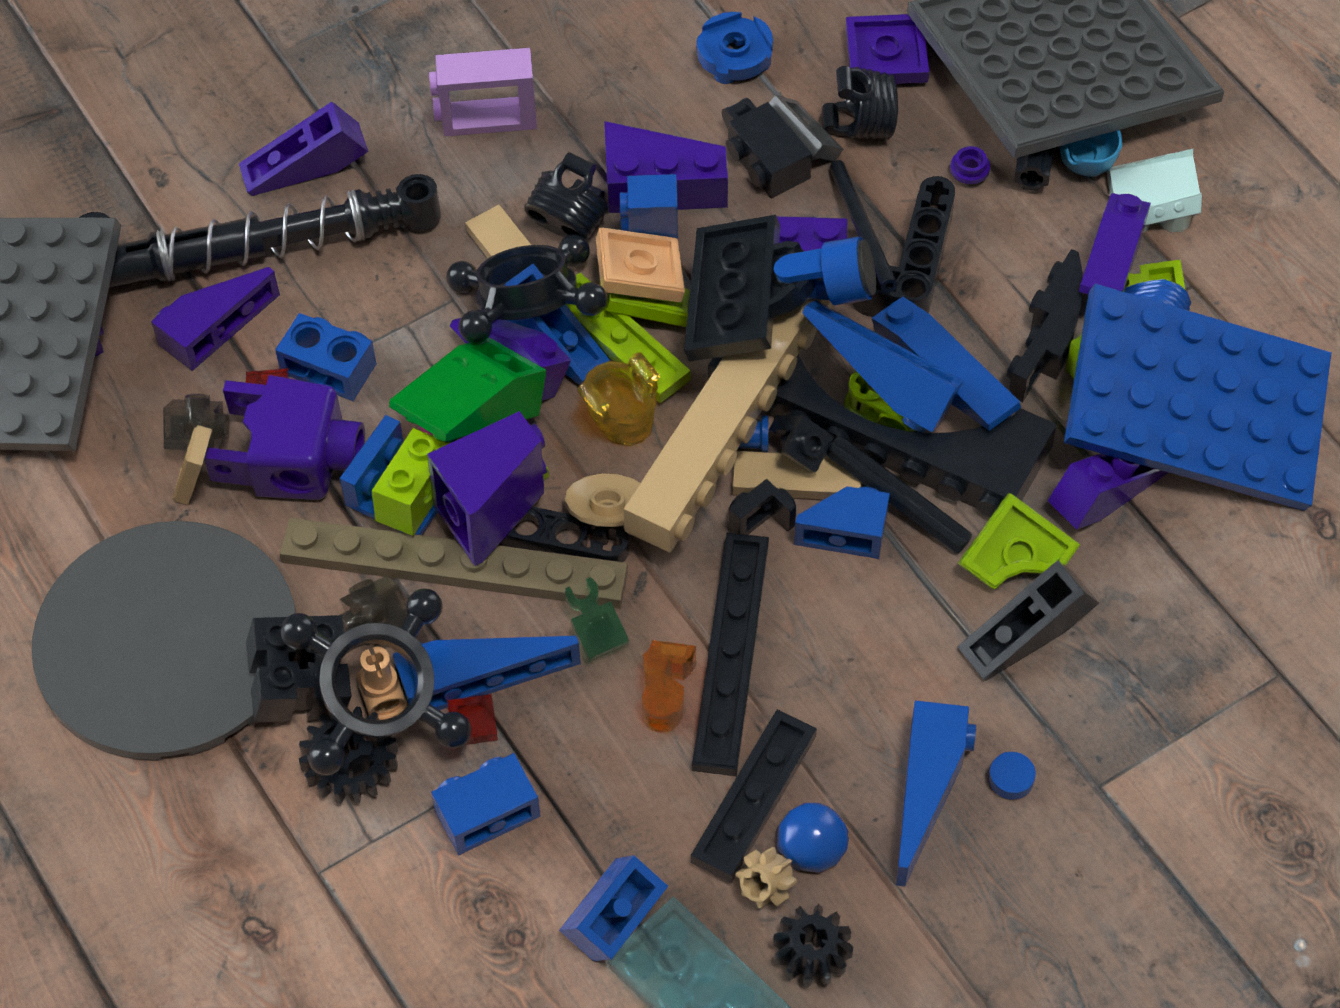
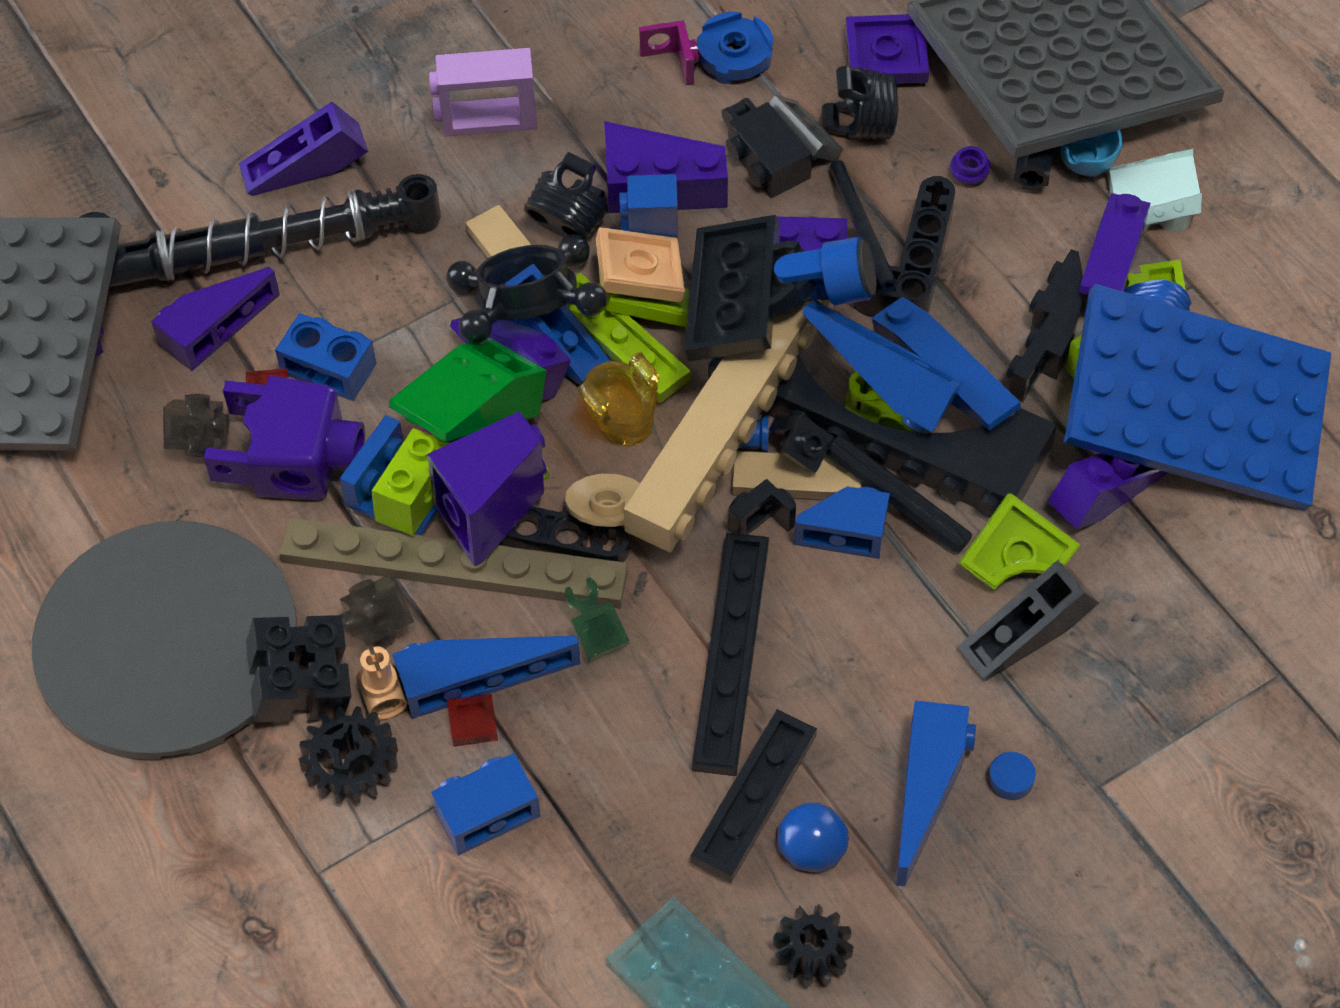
tan tile [172,425,212,505] -> none
black piece [280,588,472,776] -> none
blue brick [559,855,668,961] -> none
clear orange leg [642,640,696,733] -> none
tan gear [736,847,797,908] -> none
none -> magenta bracket [639,20,699,85]

